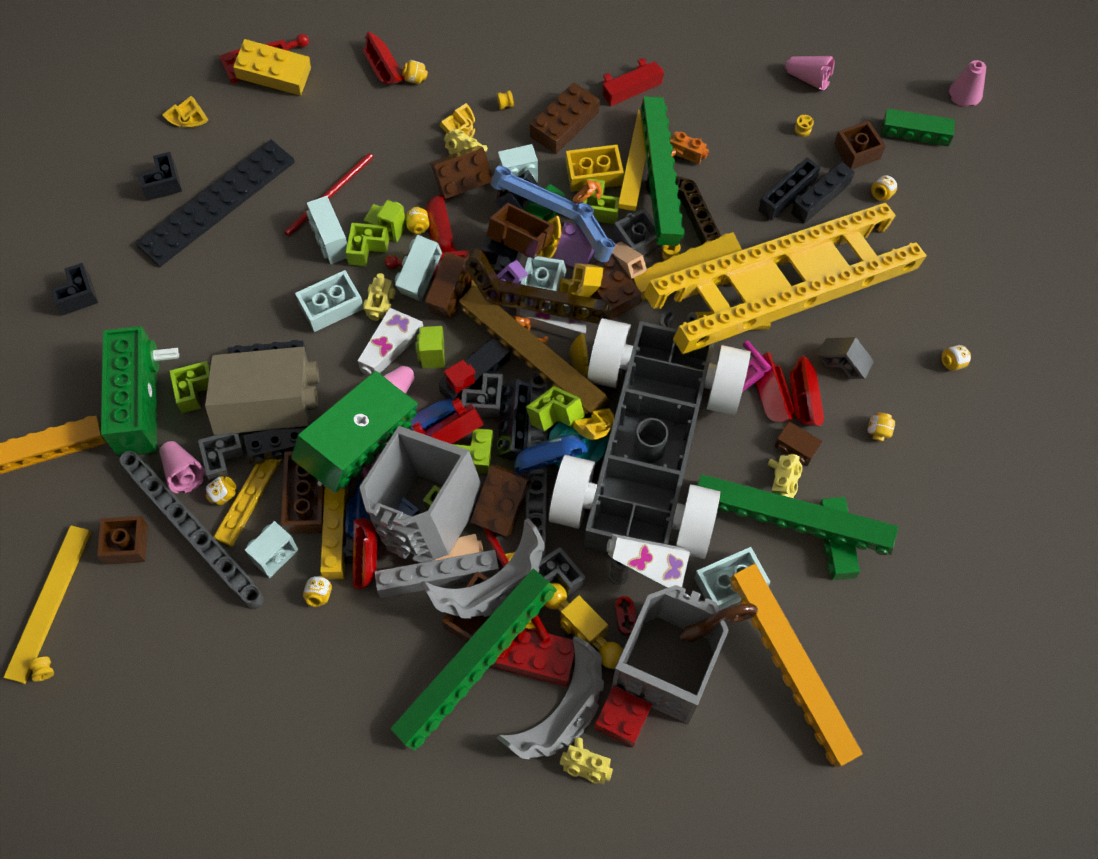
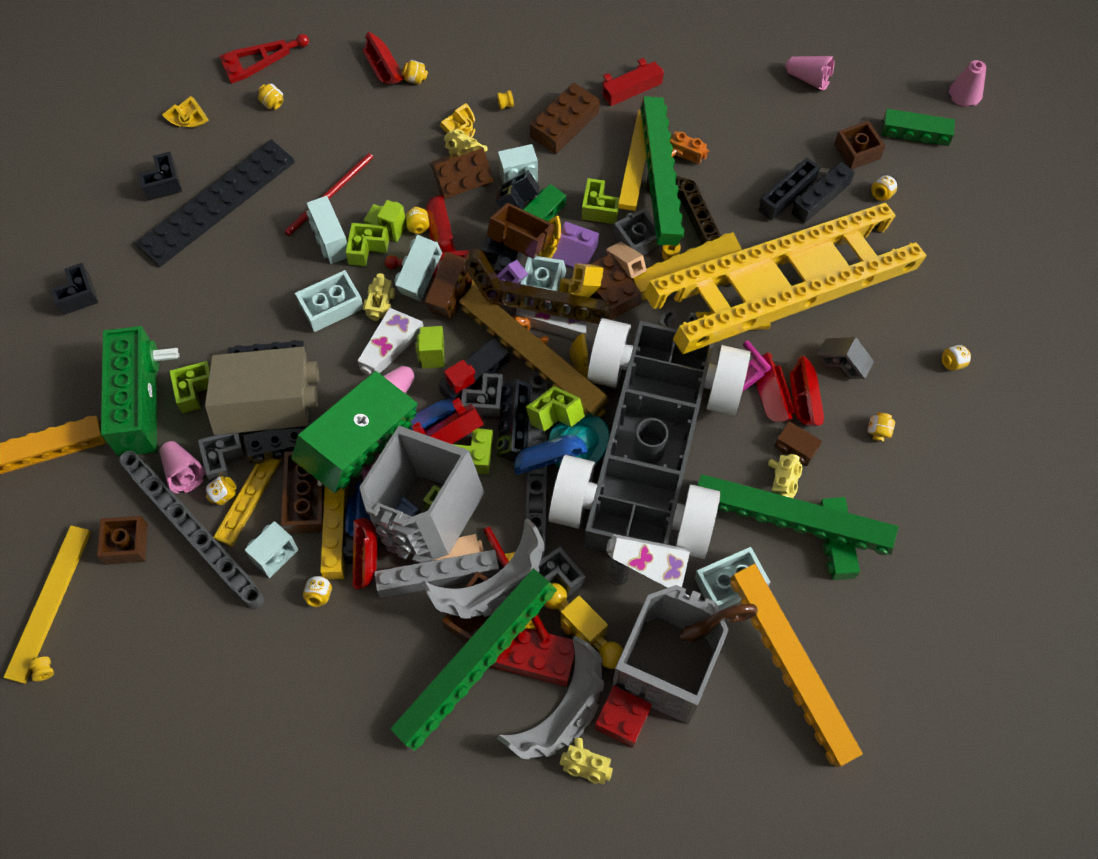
yellow brick [234,39,311,96] -> none
reddish brown brick [470,465,532,537] -> none
medium blue piece [491,166,615,262] -> none
yellow brick [566,144,624,192] -> none
orange piece [573,180,602,204] -> none
yellow brick [573,409,614,440] -> none
red beam [615,596,636,636] -> none
yellow wheel [794,115,814,137] -> none
none -> yellow head [258,84,284,109]

